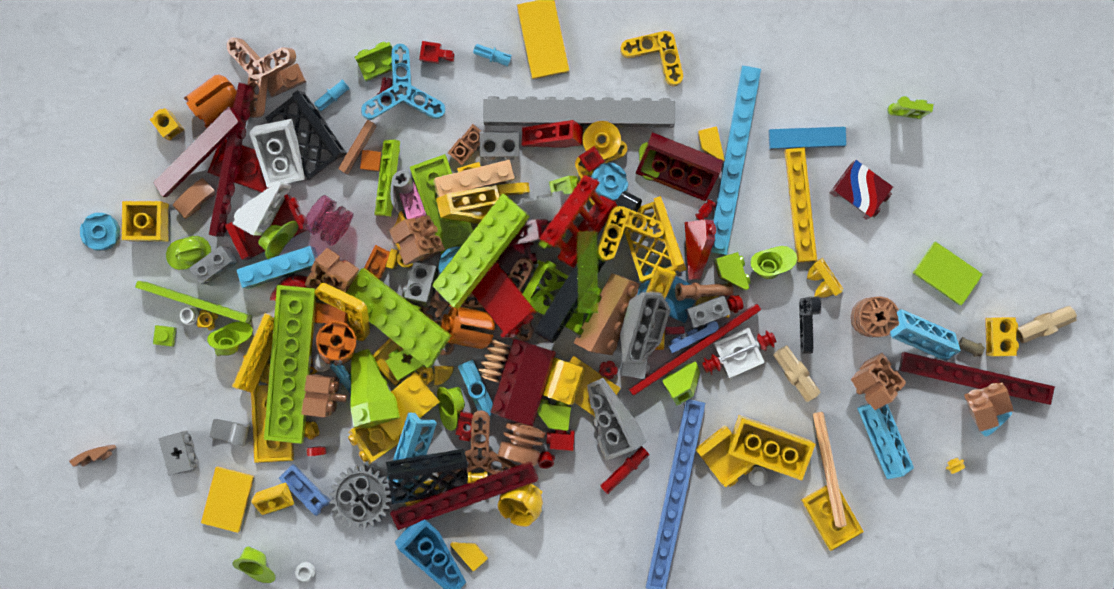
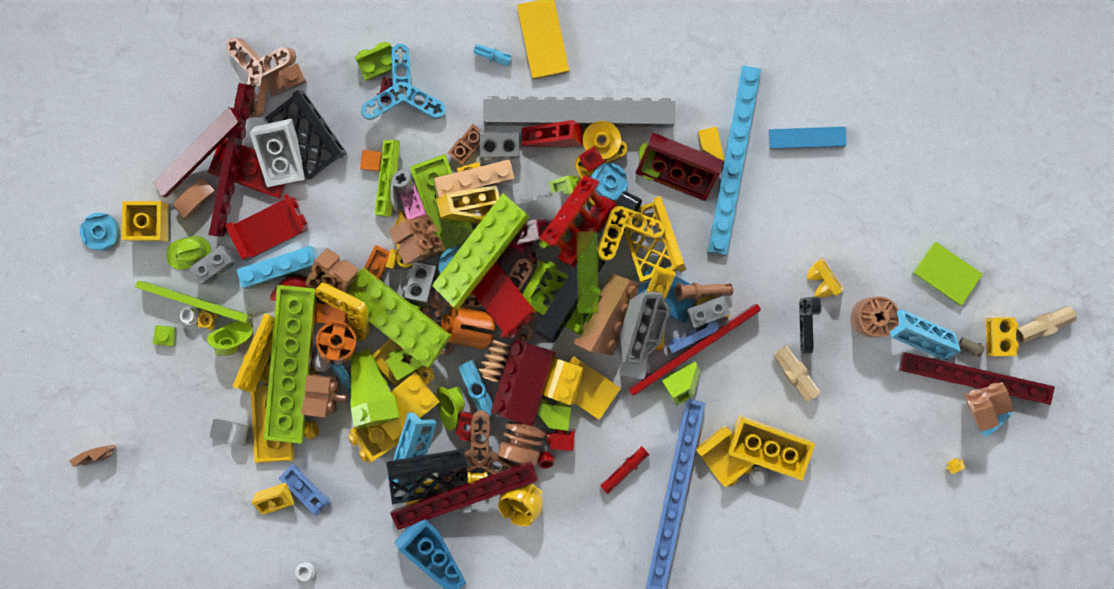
yellow brick [149,108,185,141] -> none
light grey brick [158,430,198,476] -> none
orange cylinder [184,74,237,128] -> none
yellow tile [201,466,254,533] -> none
lime piece [232,546,276,583] -> none
white slope [233,182,292,236] -> none
lime piece [258,221,298,259] -> none
clear pink wheel [303,195,354,246] -> none
red tile [306,446,327,456] -> none
medium azure axle [314,79,350,111] -> none
light grey gear [329,465,391,529] -> none
nougat tile [339,120,377,175] -> none
red plate [419,41,455,64] -> none
yellow tile [434,366,454,385] -> none
yellow tile [450,542,488,571] -> none
yellow beam [497,182,530,196] -> none
light grey wedge [587,378,647,461] -> none
red plate [599,361,618,380] -> none
yellow beam [620,31,683,86] -> none
dark red tile [665,326,685,335] -> none
red slope [684,219,716,280] -> none
red piece [695,199,716,220] -> none
white plate [702,327,777,378] -> none
lime slope [714,252,751,290] -> none
red plate [727,295,743,313] -> none
lime piece [750,246,797,279] -> none
yellow tile [784,147,817,263] -> none
yellow tile [801,485,864,551] -> none
light nougat axle [813,412,846,527] -> none
panel [829,160,893,219] -> none
nougat brick [850,352,906,410] -> none
medium azure fence [857,404,914,479] -> none
lime plate [887,96,934,119] -> none

